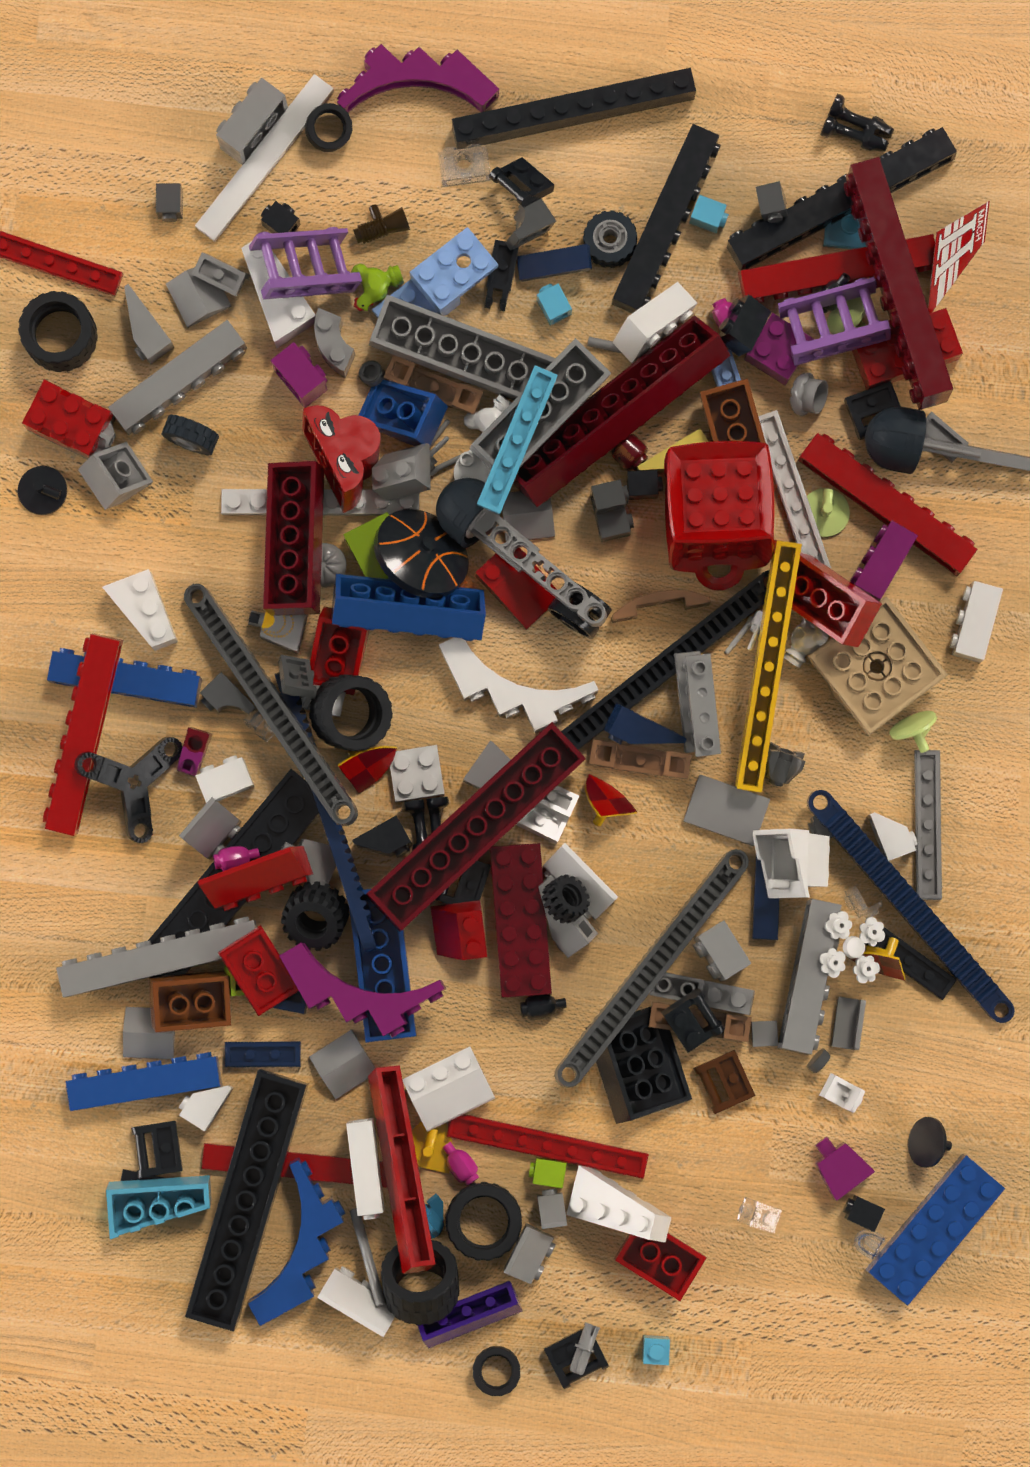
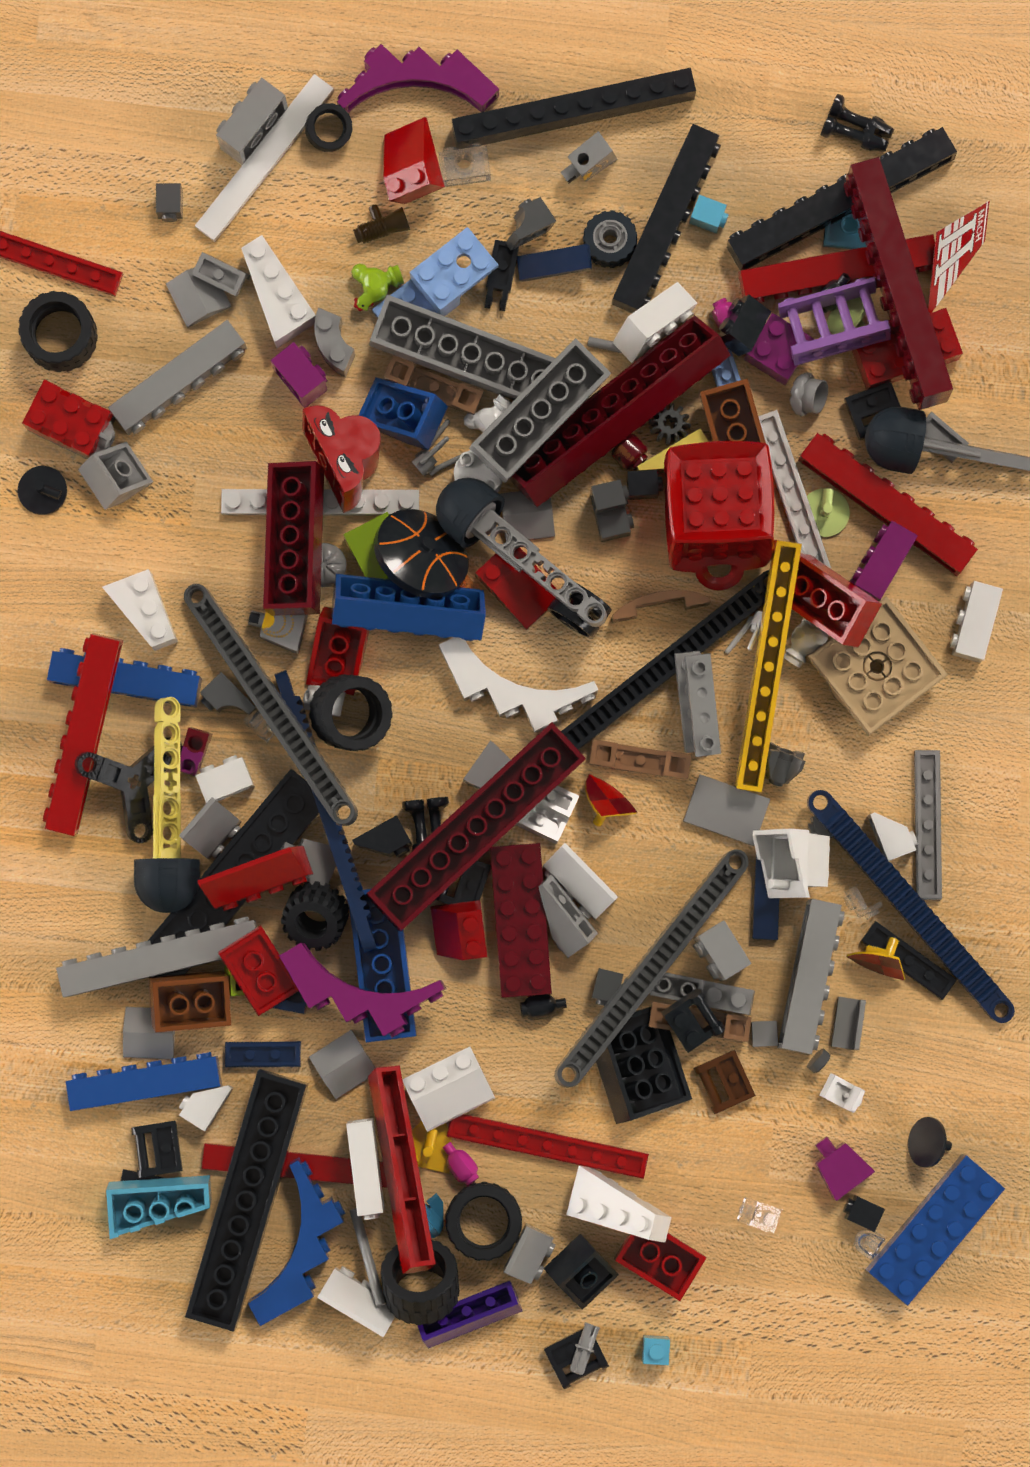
light grey slope [124,284,174,364] -> none
black wheel [161,414,219,456] -> none
dark pink plant [213,846,260,871] -> none
medium lavender fence [249,227,362,300] -> none
black brick [261,201,301,233] -> none
dark grey bracket [278,655,317,709] -> none
shield [338,746,397,794] -> none
dark grey tile [359,361,385,387] -> none
light grey slope [372,443,431,501] -> none
white plate [390,745,445,802] -> none
black tyre [473,1346,520,1396] -> none
medium azure plate [476,365,558,515] -> none
black plate [489,157,555,207] -> none
lime brick [528,1157,567,1188] -> none
medium azure brick [536,283,572,326] -> none
light grey slope [537,1188,567,1229] -> none
black tyre [542,874,590,924] -> none
dark blue slope [603,703,687,744] -> none
dark grey arch [756,181,788,223] -> none
white plant [820,911,885,983] -> none
yellowish green shield [889,711,937,753] -> none
none -> piece [134,697,200,913]
none -> red slope [383,117,445,204]
none -> black slope [543,1234,619,1309]
none -> light grey torso [561,131,618,183]
none -> dark grey brick [591,968,624,1006]
none -> dark grey gear [649,403,691,445]

